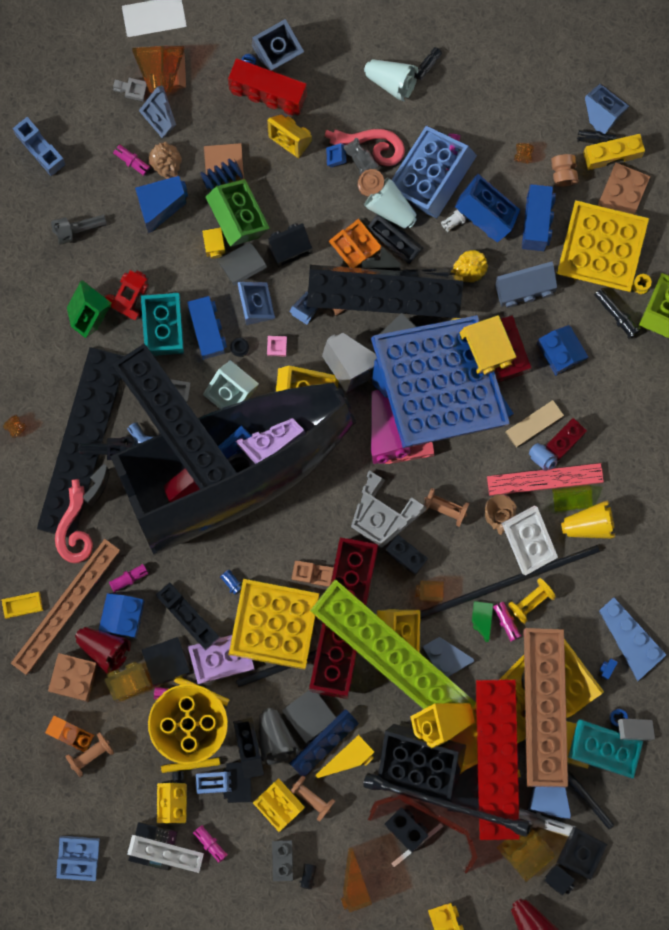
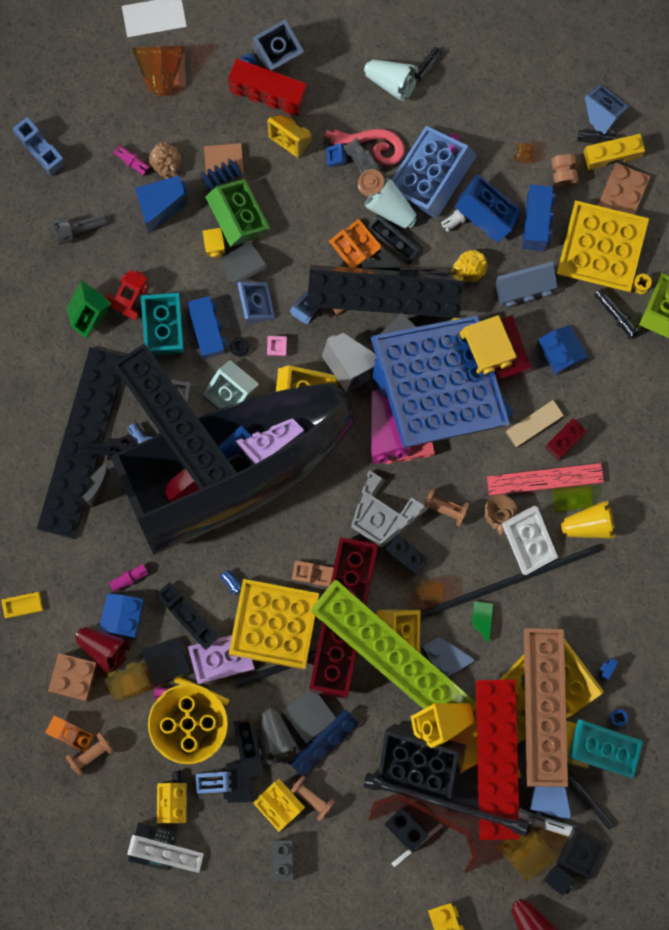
clear orange wheel [3,415,27,439] -> none
nougat plate [11,539,120,675] -> none
coral plant [55,479,93,563] -> none
medium blue slope [56,836,100,881] -> none
light grey plate [113,78,147,101] -> none
sand blue wing [139,85,176,138] -> none
yellow bar [161,758,220,773] -> none
dark pink pin [193,825,228,863] -> none
black slope [268,223,312,268] -> none
black pin [299,863,317,890] -> none
yellow slope [315,735,374,778] -> none
clear orange slope [340,847,372,913] -> none
dark pink pin [493,602,521,642] -> none
yellow hose [508,578,556,624] -> none
medium blue brick [529,443,557,471] -> none
medium blue wing [599,598,666,681] -> none
light grey tile [618,719,655,741] -> none

